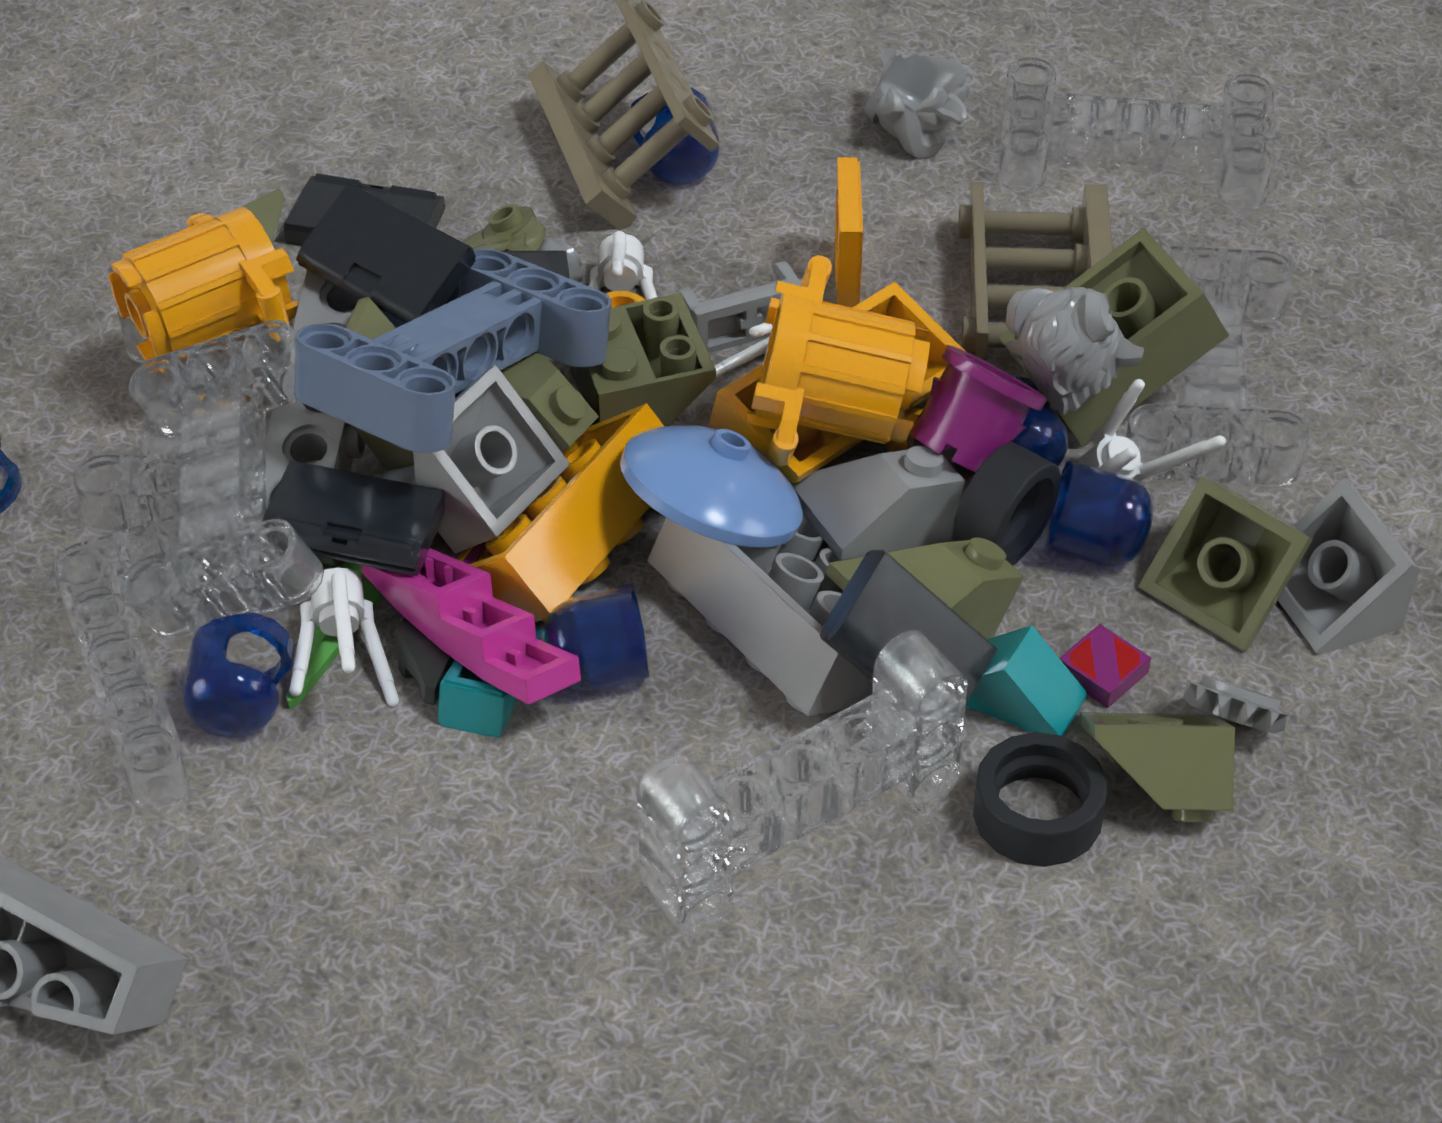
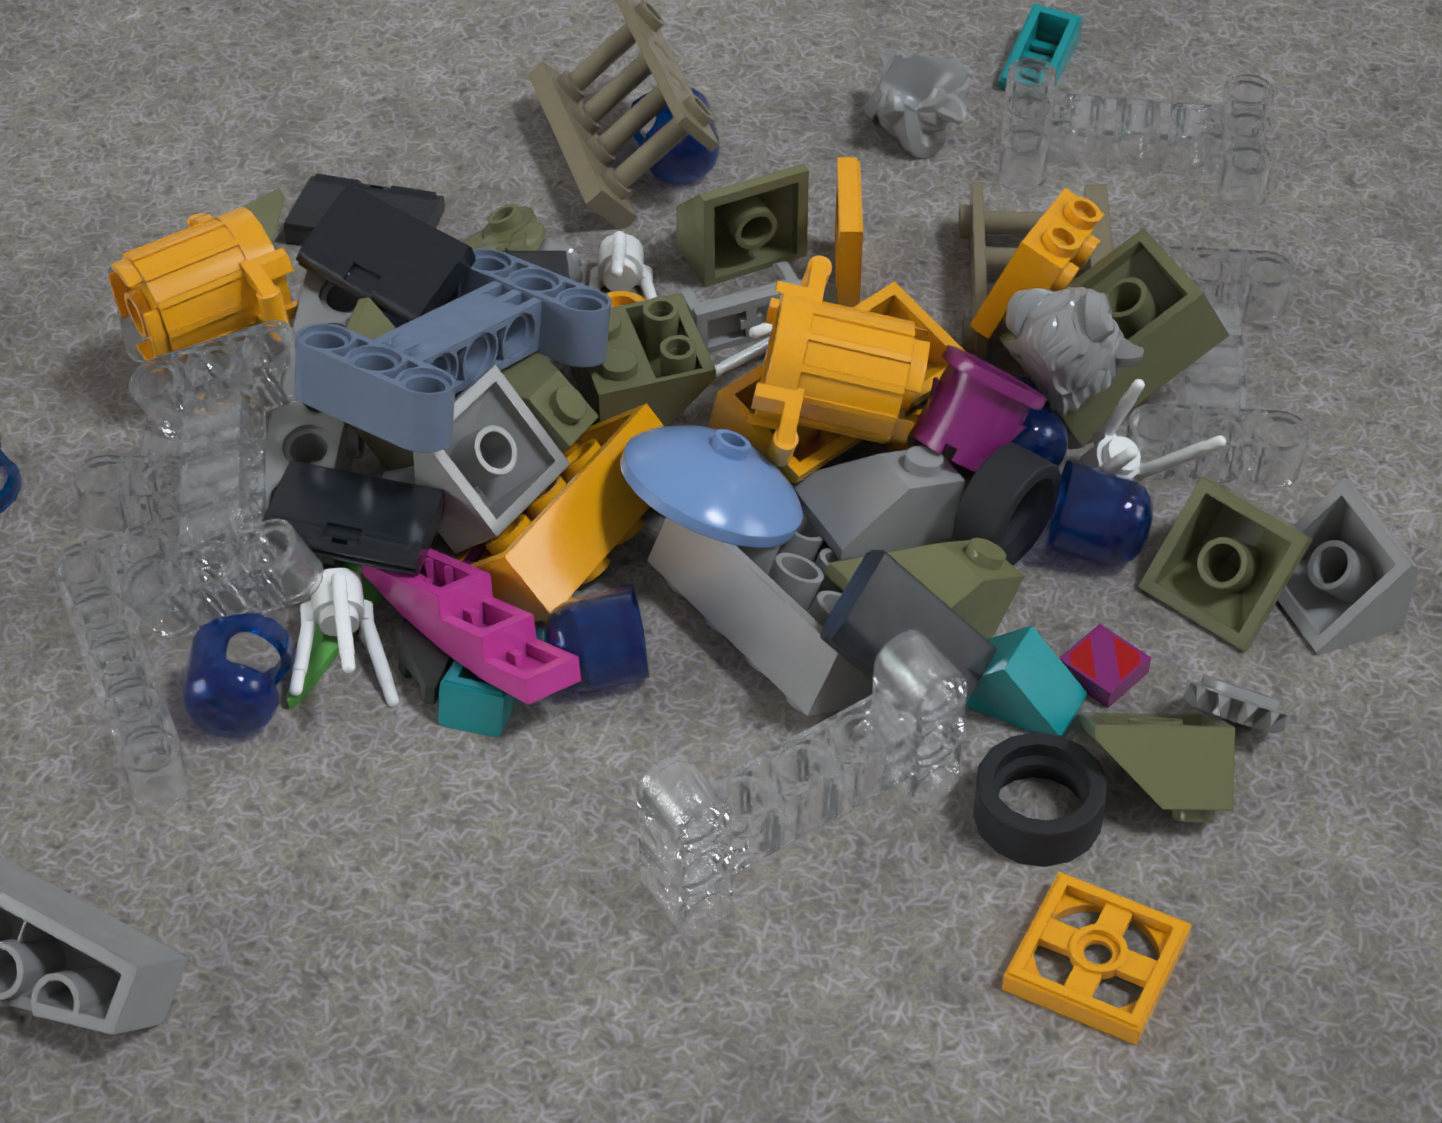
none -> olive slope [676,164,809,287]
none -> light orange plate [969,188,1105,339]
none -> teal slope [998,3,1083,100]
none -> light orange piece [1002,871,1192,1046]

